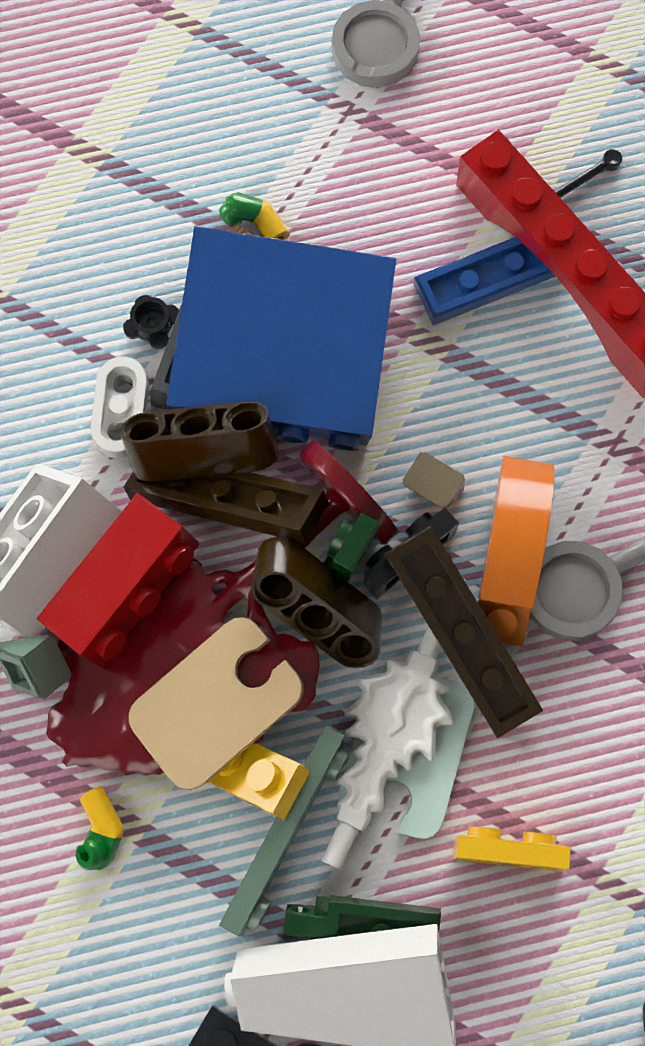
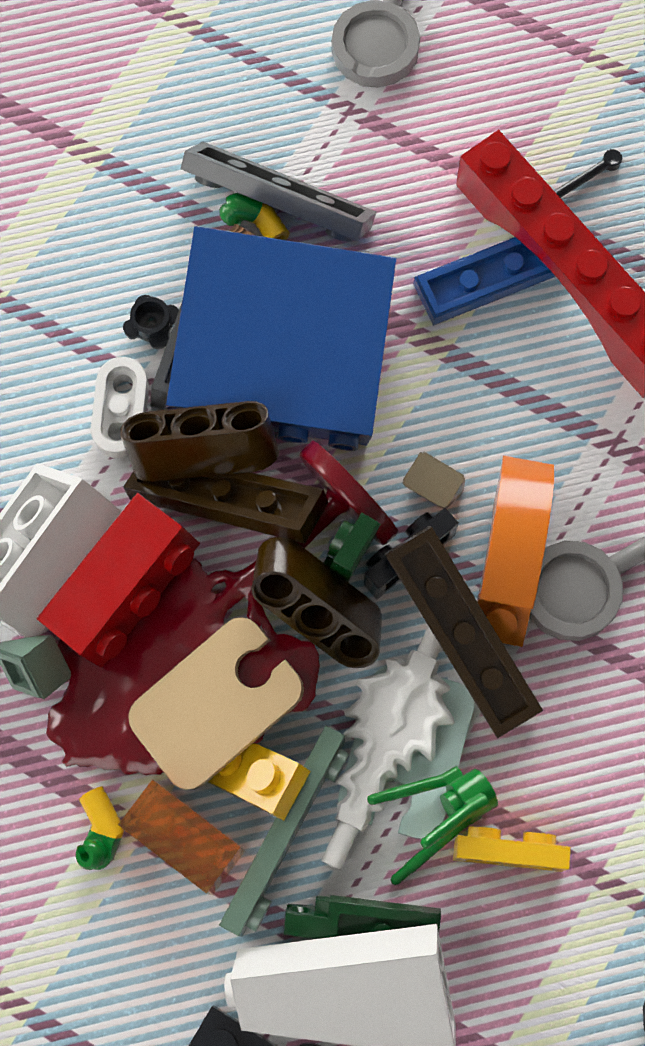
none -> clear orange brick [118,779,245,896]
none -> dark grey plate [180,142,377,242]
none -> green plant [367,766,498,885]

